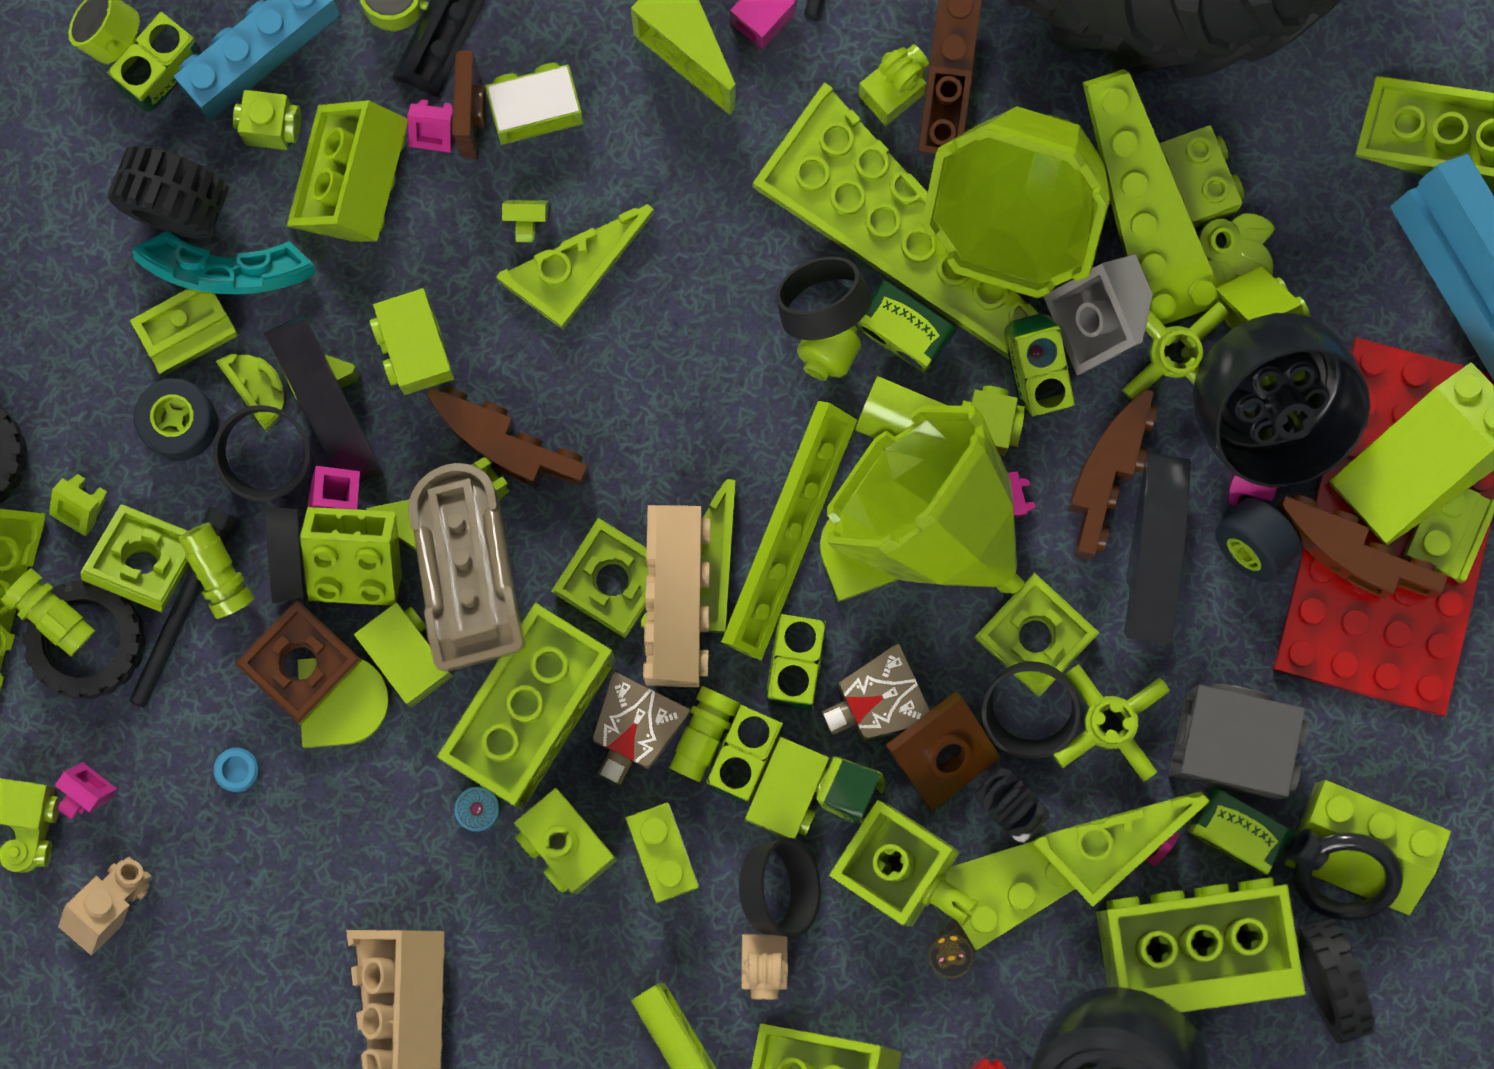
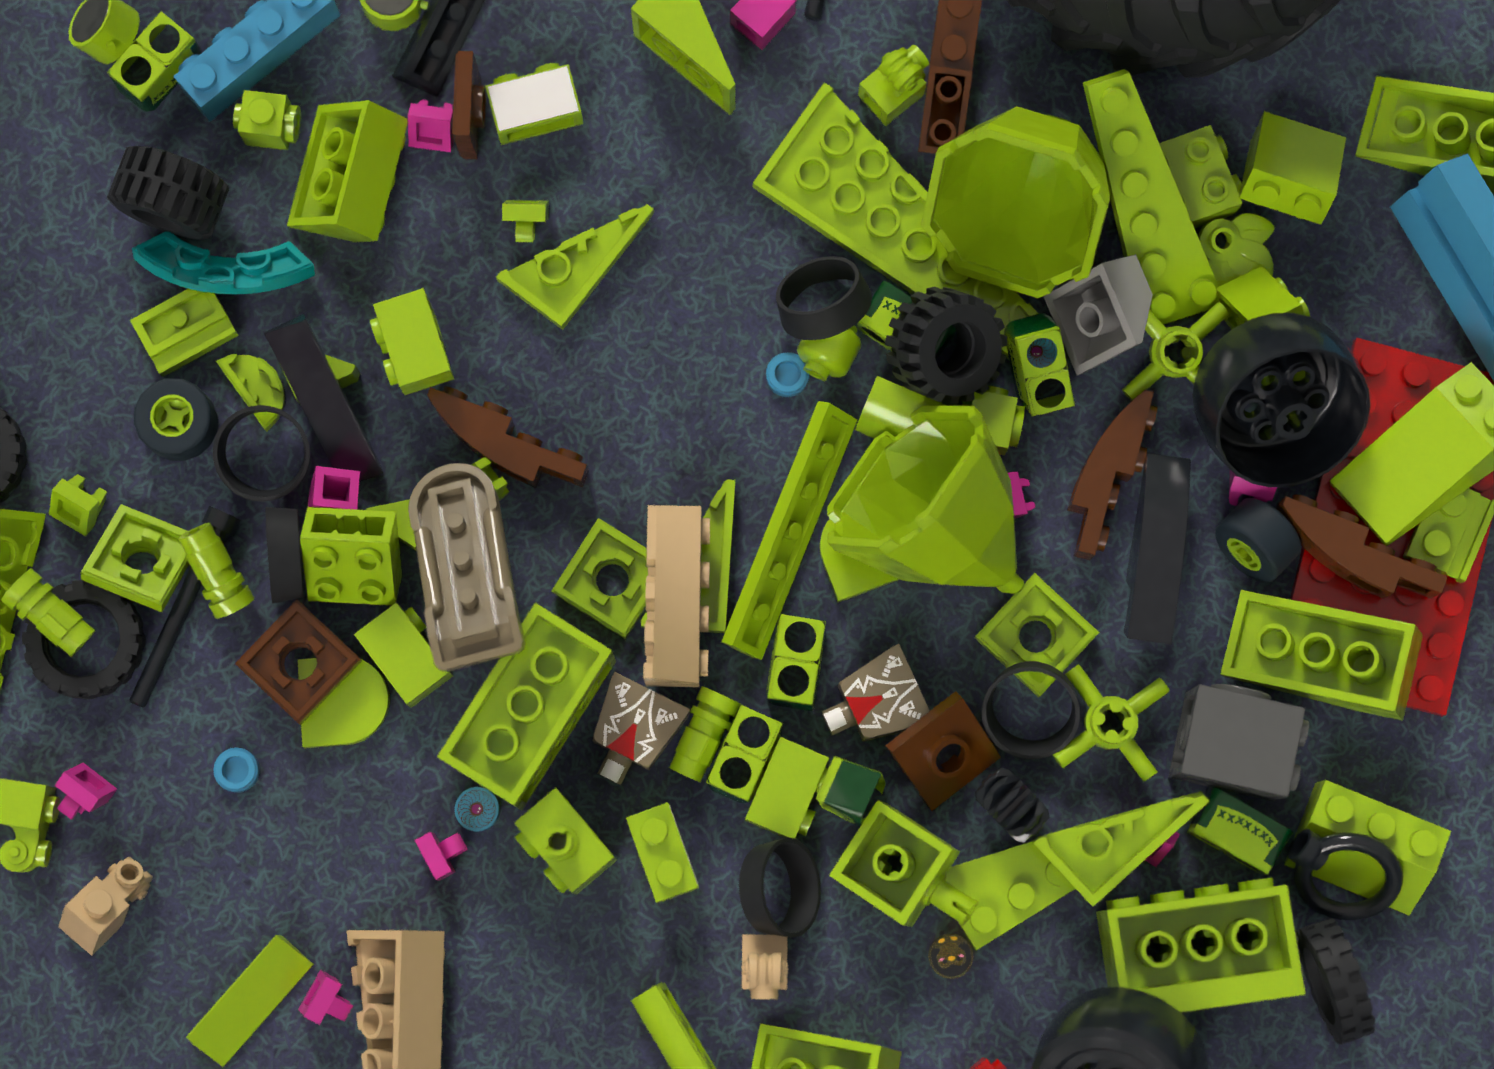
none -> lime slope [186,935,314,1067]
none -> dark pink tile [298,970,353,1025]
none -> dark pink tile [415,832,468,881]
none -> dark azure tile [766,352,809,397]
none -> black tyre [885,287,1007,404]
none -> lime slope [1220,590,1423,721]
none -> lime brick [1239,111,1346,225]

